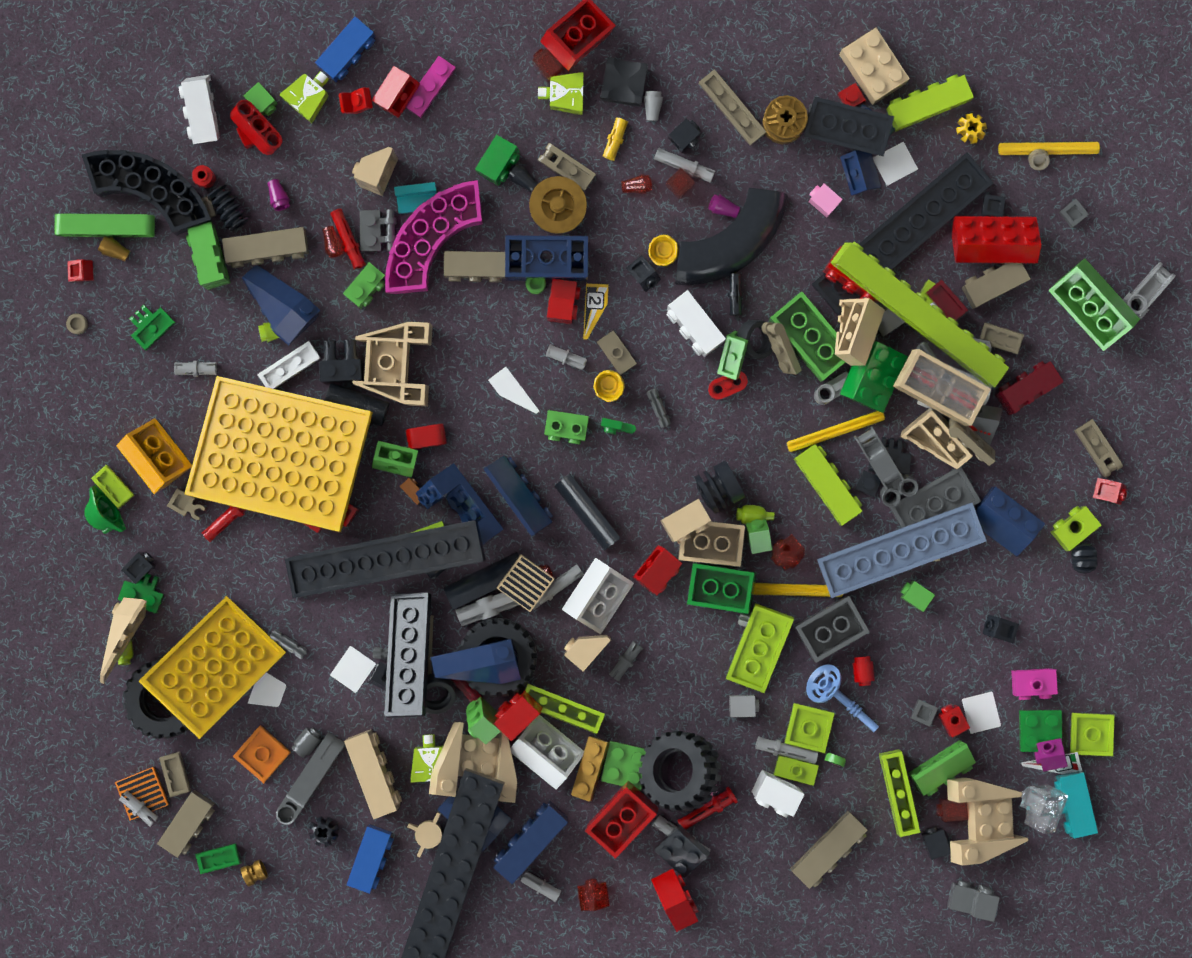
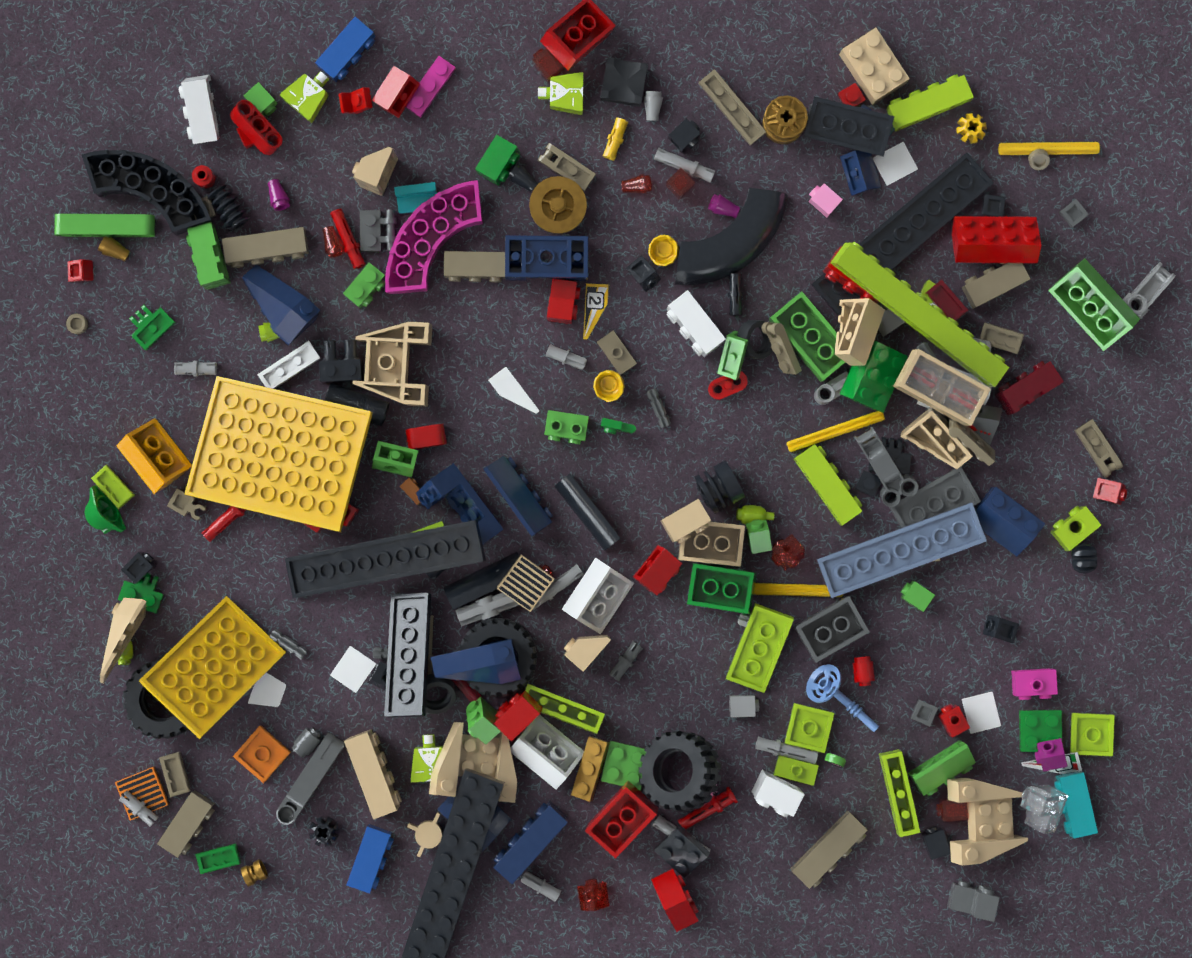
bright green tile [526,278,546,294] -> none

